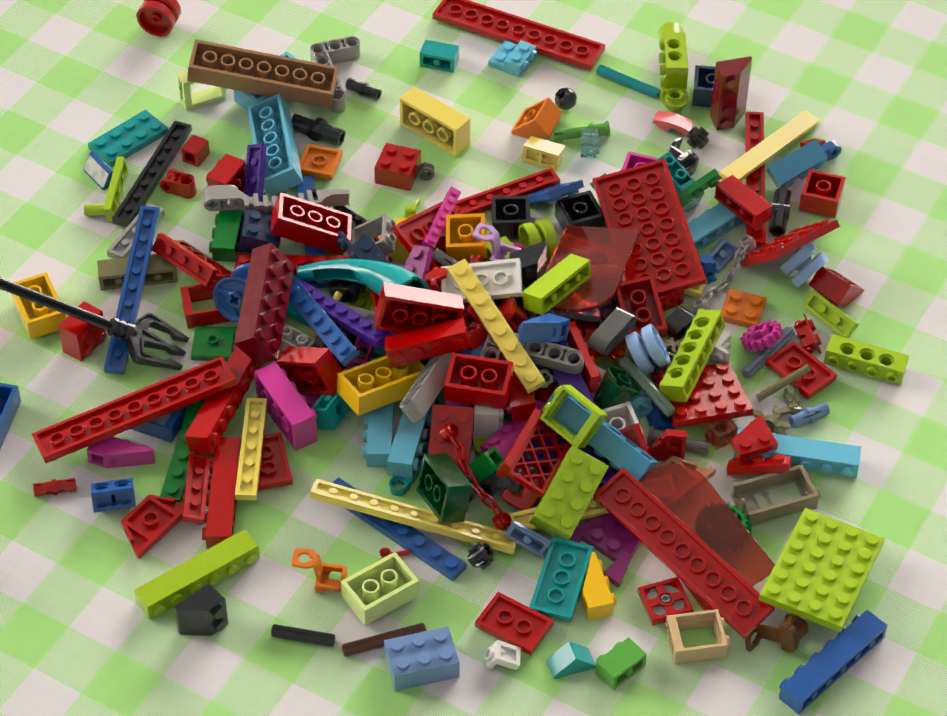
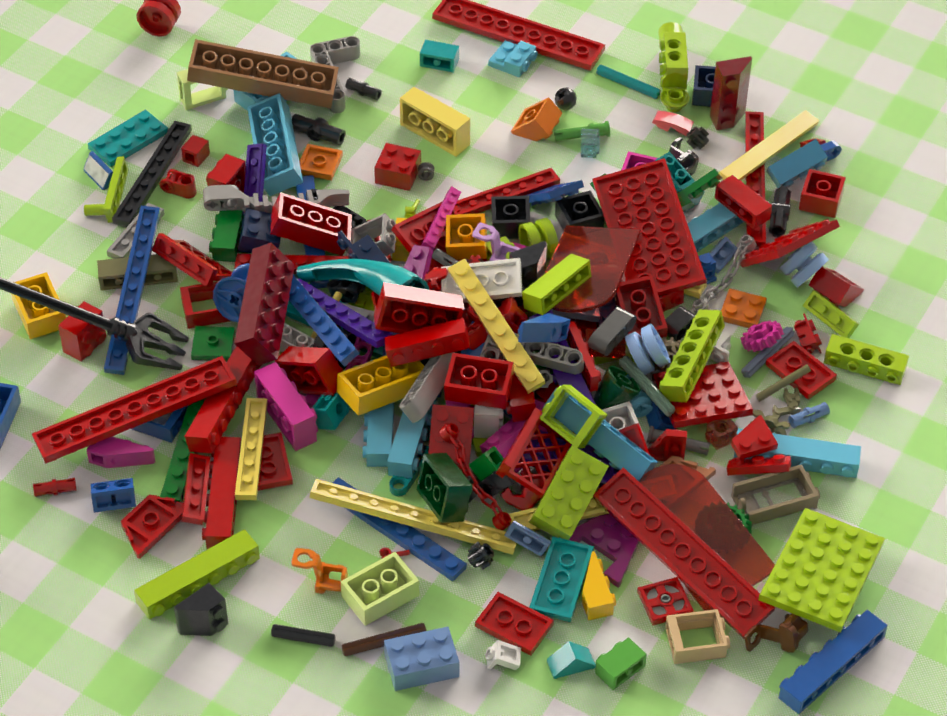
light yellow hinge [522,136,565,171] -> none

